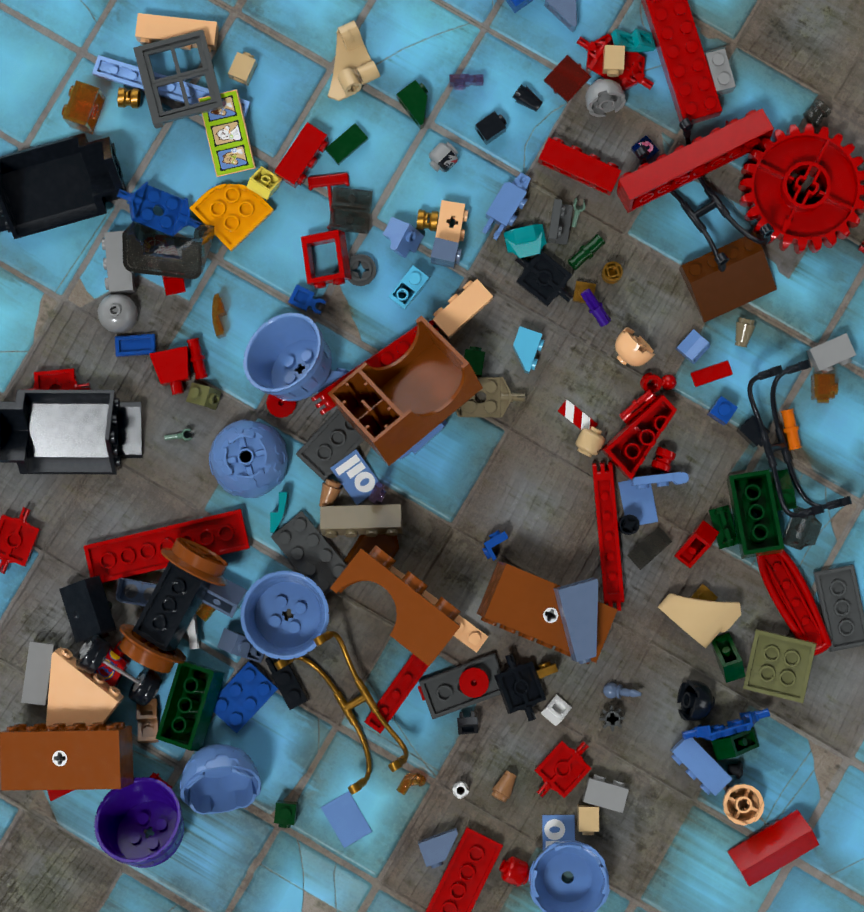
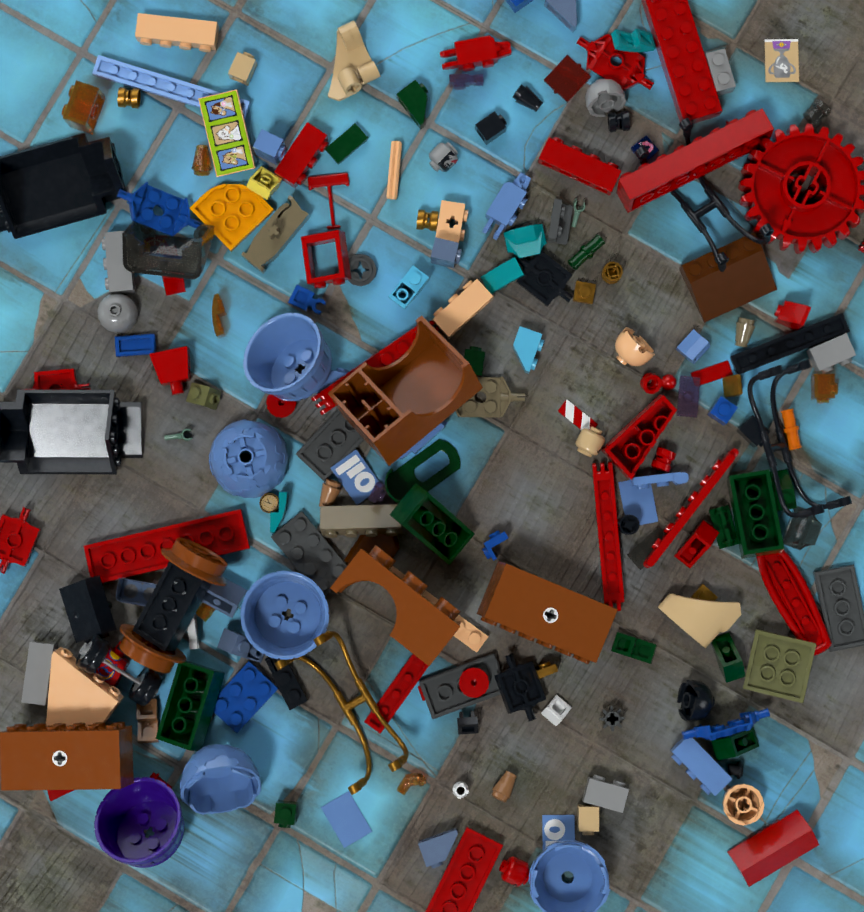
dark grey window [133,30,224,129] -> none
red pin [187,338,208,380] -> none
clear smoke slope [329,187,373,234] -> none
medium blue brick [383,217,424,258] -> none
red plate [534,740,592,798] -> none
sand blue slope [553,578,598,664] -> none
dark purple axle [581,289,611,327] -> none
tan brick [602,45,625,77] -> none
sand blue bar [603,682,642,699] -> none
red pin [619,388,658,424] -> none
none -> clear orange cone [192,145,212,176]
none -> dark tan piece [241,195,310,274]
none -> medium blue brick [253,129,288,166]
none -> tile [259,493,279,513]
none -> dark green piece [385,439,460,503]
none -> light nougat axle [386,141,402,200]
none -> dark green brick [389,483,475,565]
none -> red hinge [440,35,512,72]
none -> teal slope [481,257,525,294]
none -> black wheel [608,111,630,132]
none -> dark green slope [611,632,657,664]
none -> red hinge [643,448,739,568]
none -> clear purple plate [676,376,700,418]
none -> pearl gold slope [723,374,743,397]
none -> black plate [730,313,850,375]
none -> sticker [765,39,799,82]
none -> red slope [774,301,811,331]

